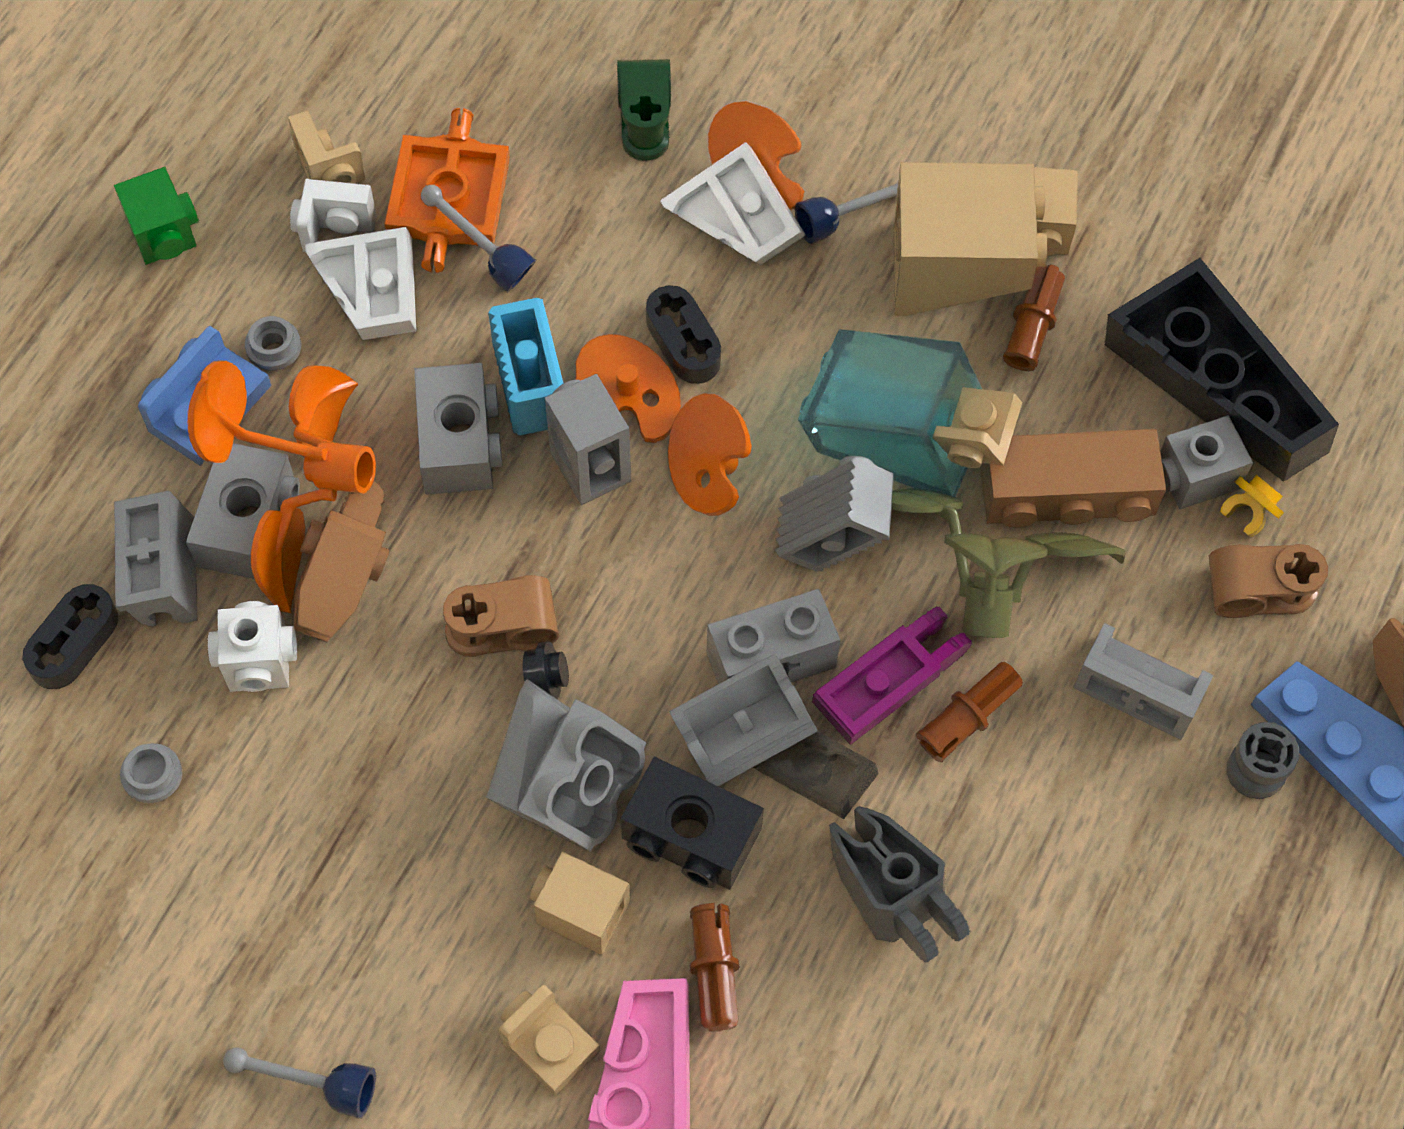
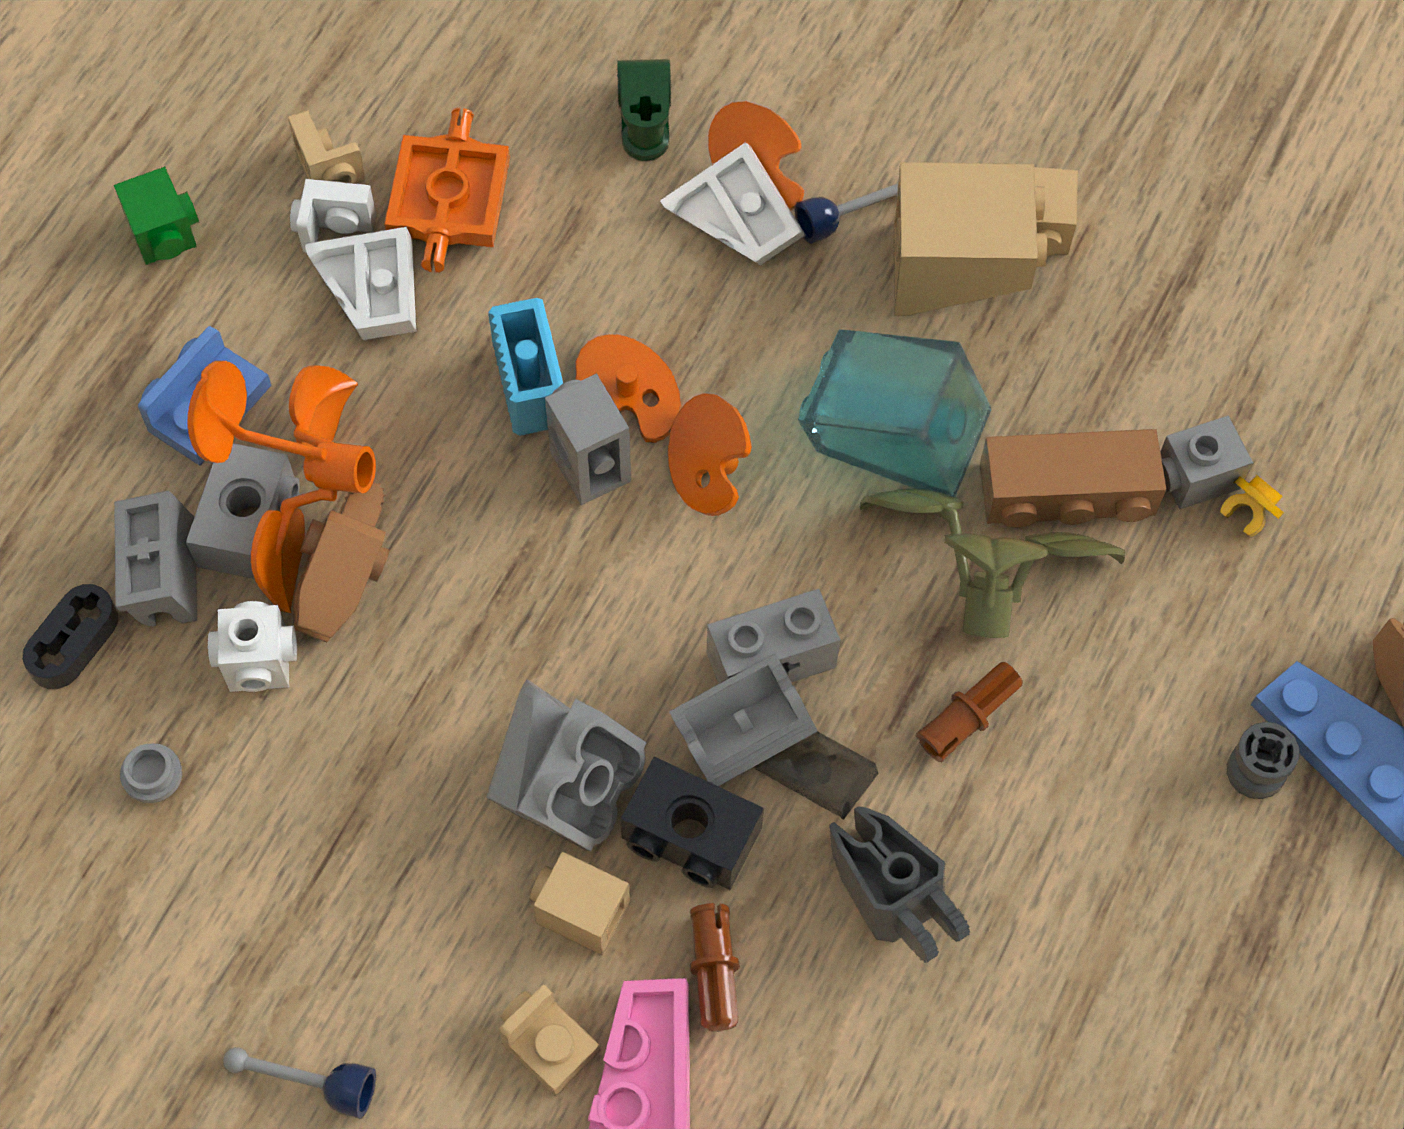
light grey plate [245,316,301,371] -> none
light grey brick [414,363,502,495] -> none
hinge [421,185,536,293] -> none
medium nougat piece [443,575,559,657] -> none
black plate [522,641,569,699] -> none
black beam [646,285,721,384] -> none
light grey brick [775,456,893,571] -> none
magenta hinge [812,606,972,745] -> none
tan bracket [933,387,1022,468] -> none
dark orange axle [1003,264,1065,371] -> none
light grey hinge [1074,623,1213,740] -> none
black wedge [1105,258,1339,482] -> none
medium nougat piece [1209,544,1328,618] -> none

